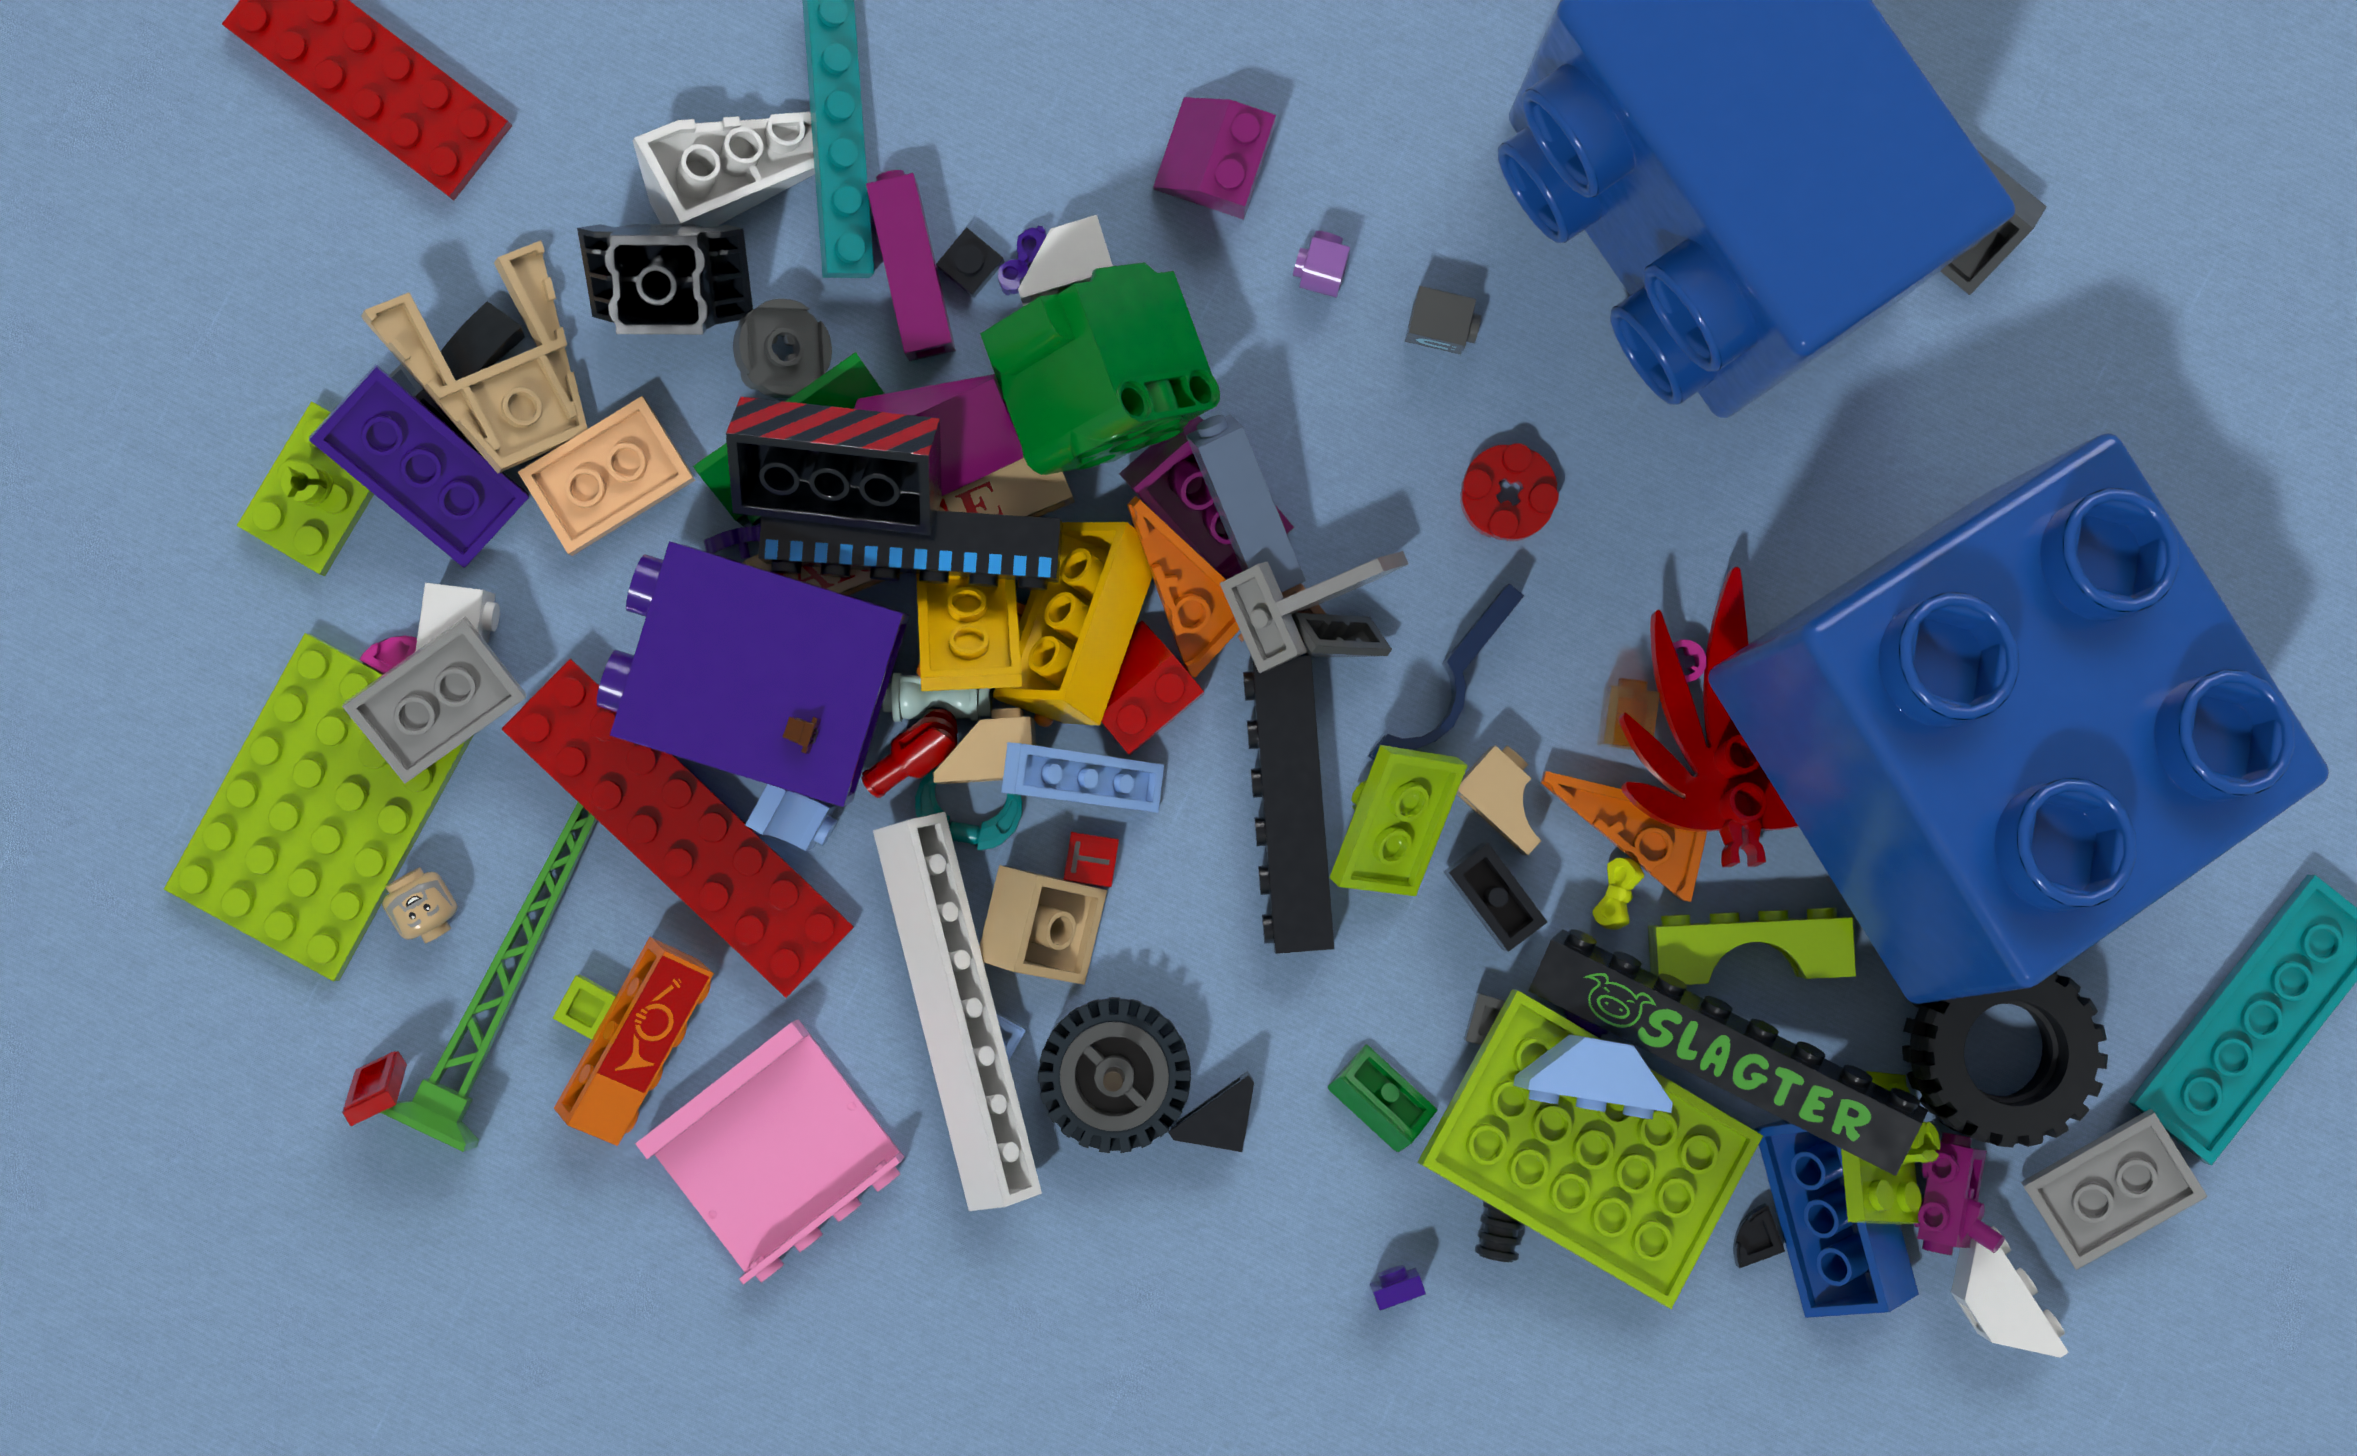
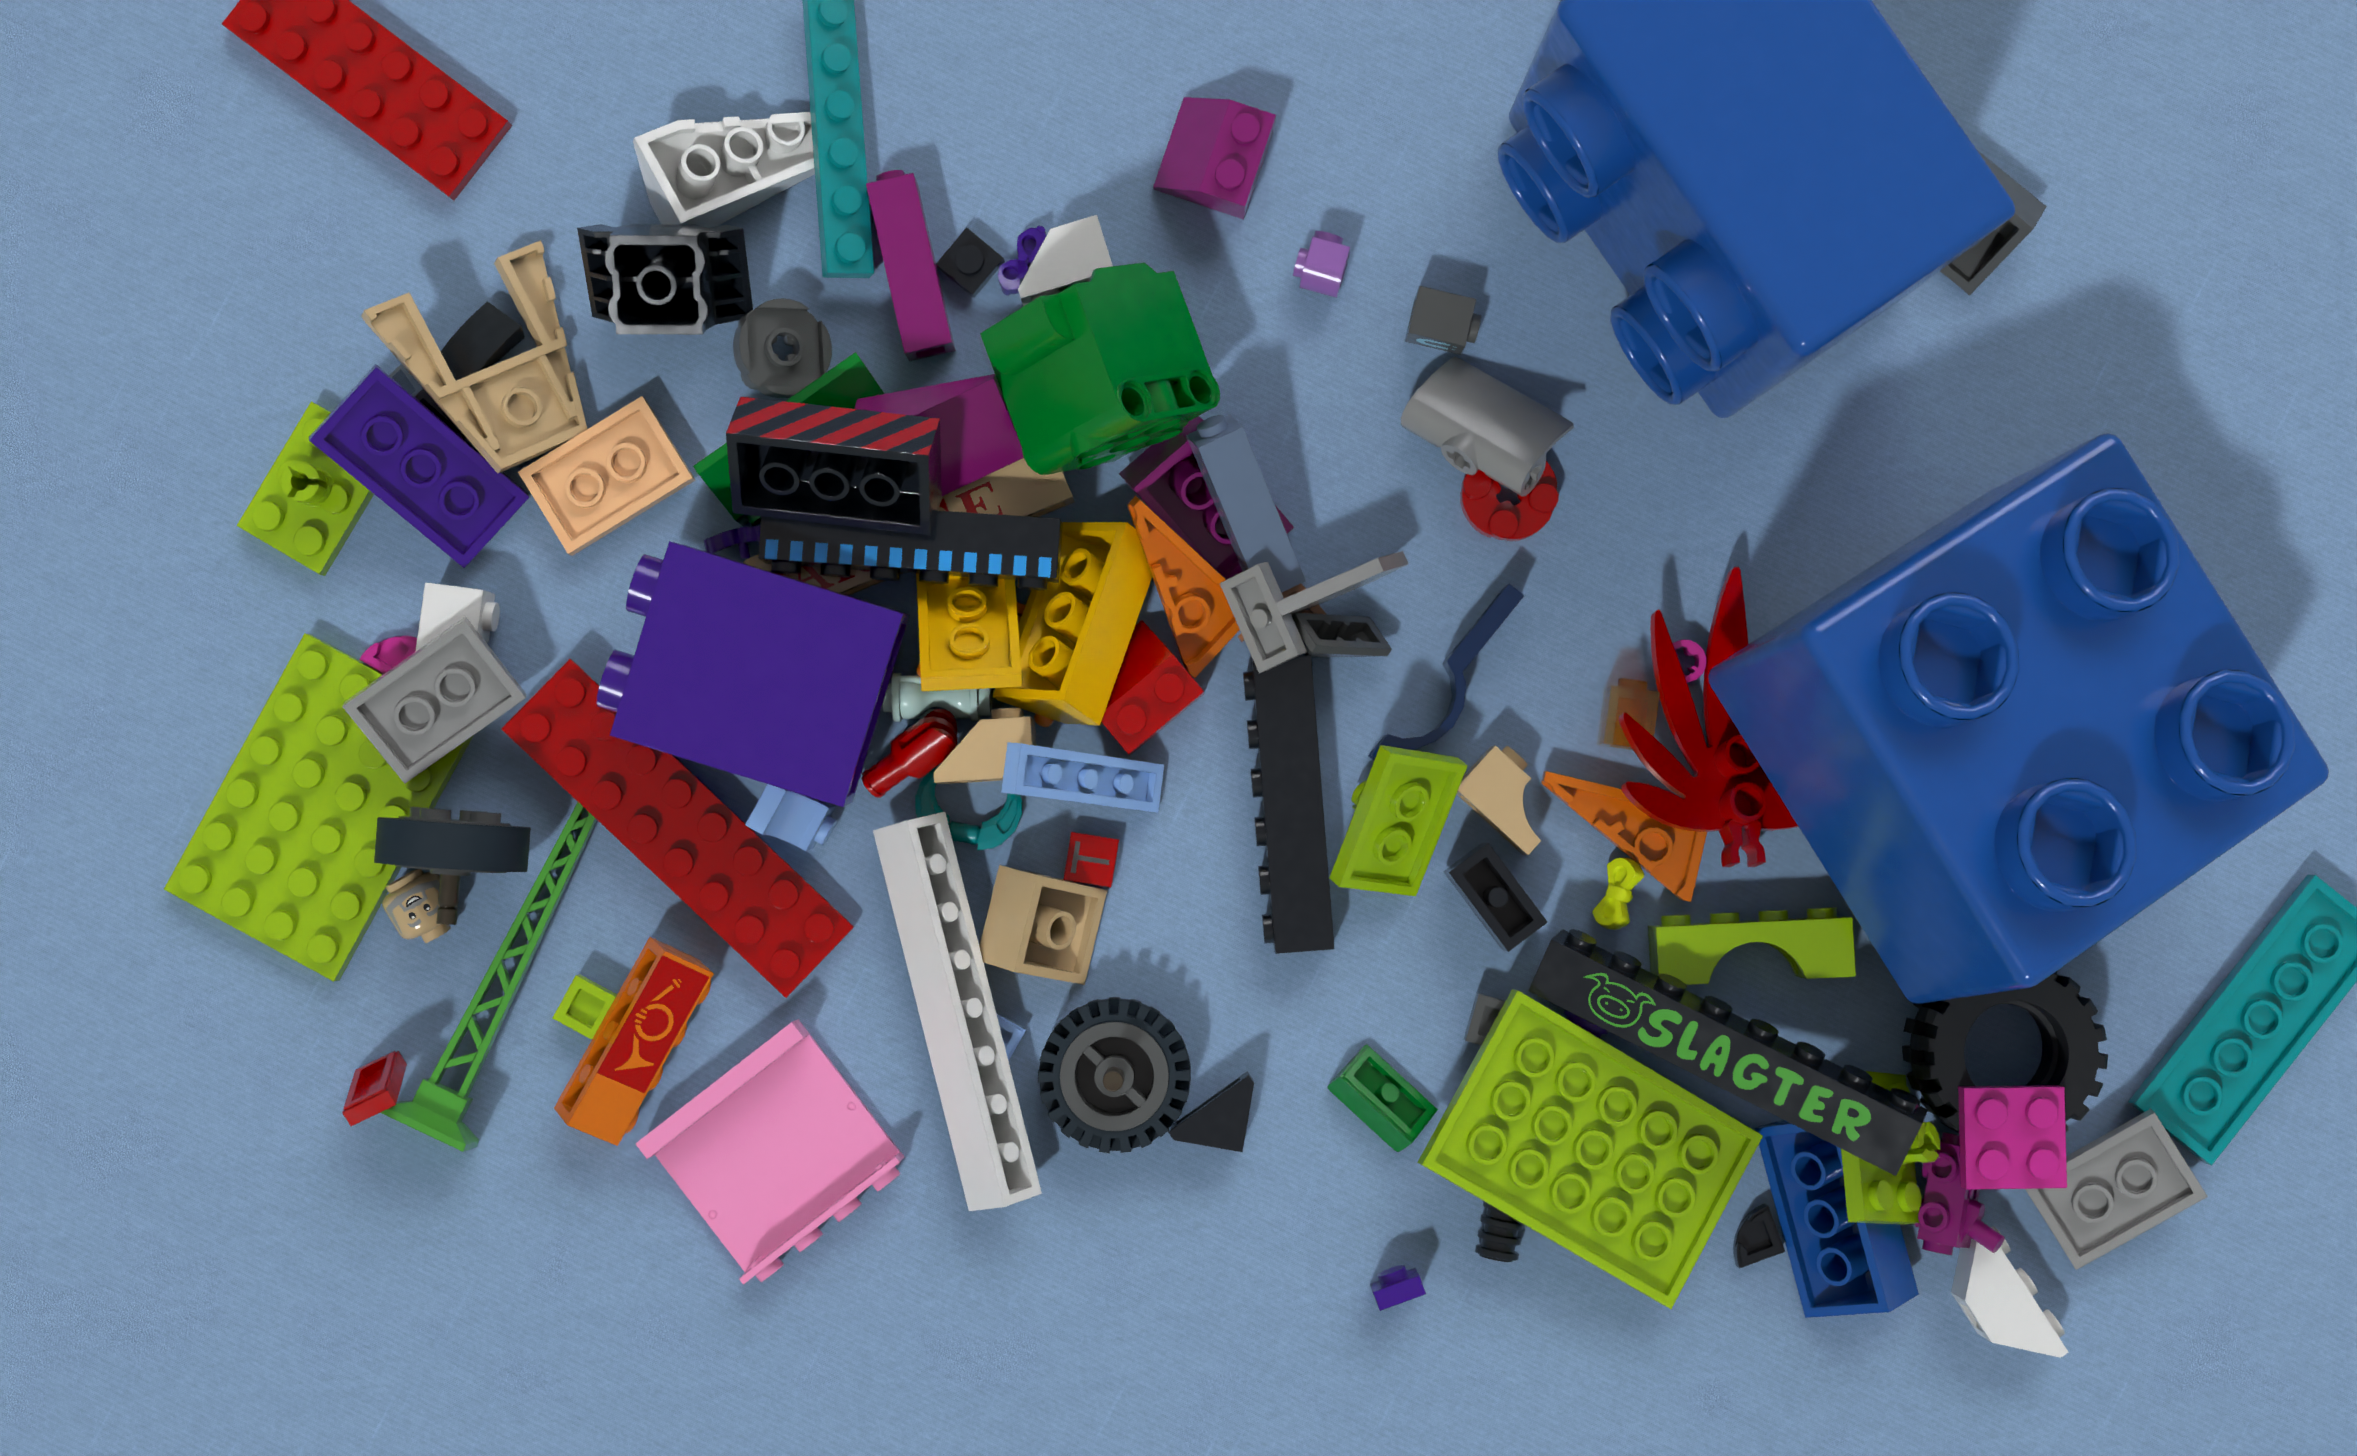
reddish brown piece [782,717,821,754] -> none
light blue slope [1513,1034,1673,1119] -> none
none -> black wheel [374,807,531,925]
none -> light grey panel [1401,357,1574,496]
none -> dark pink plate [1958,1085,2067,1190]

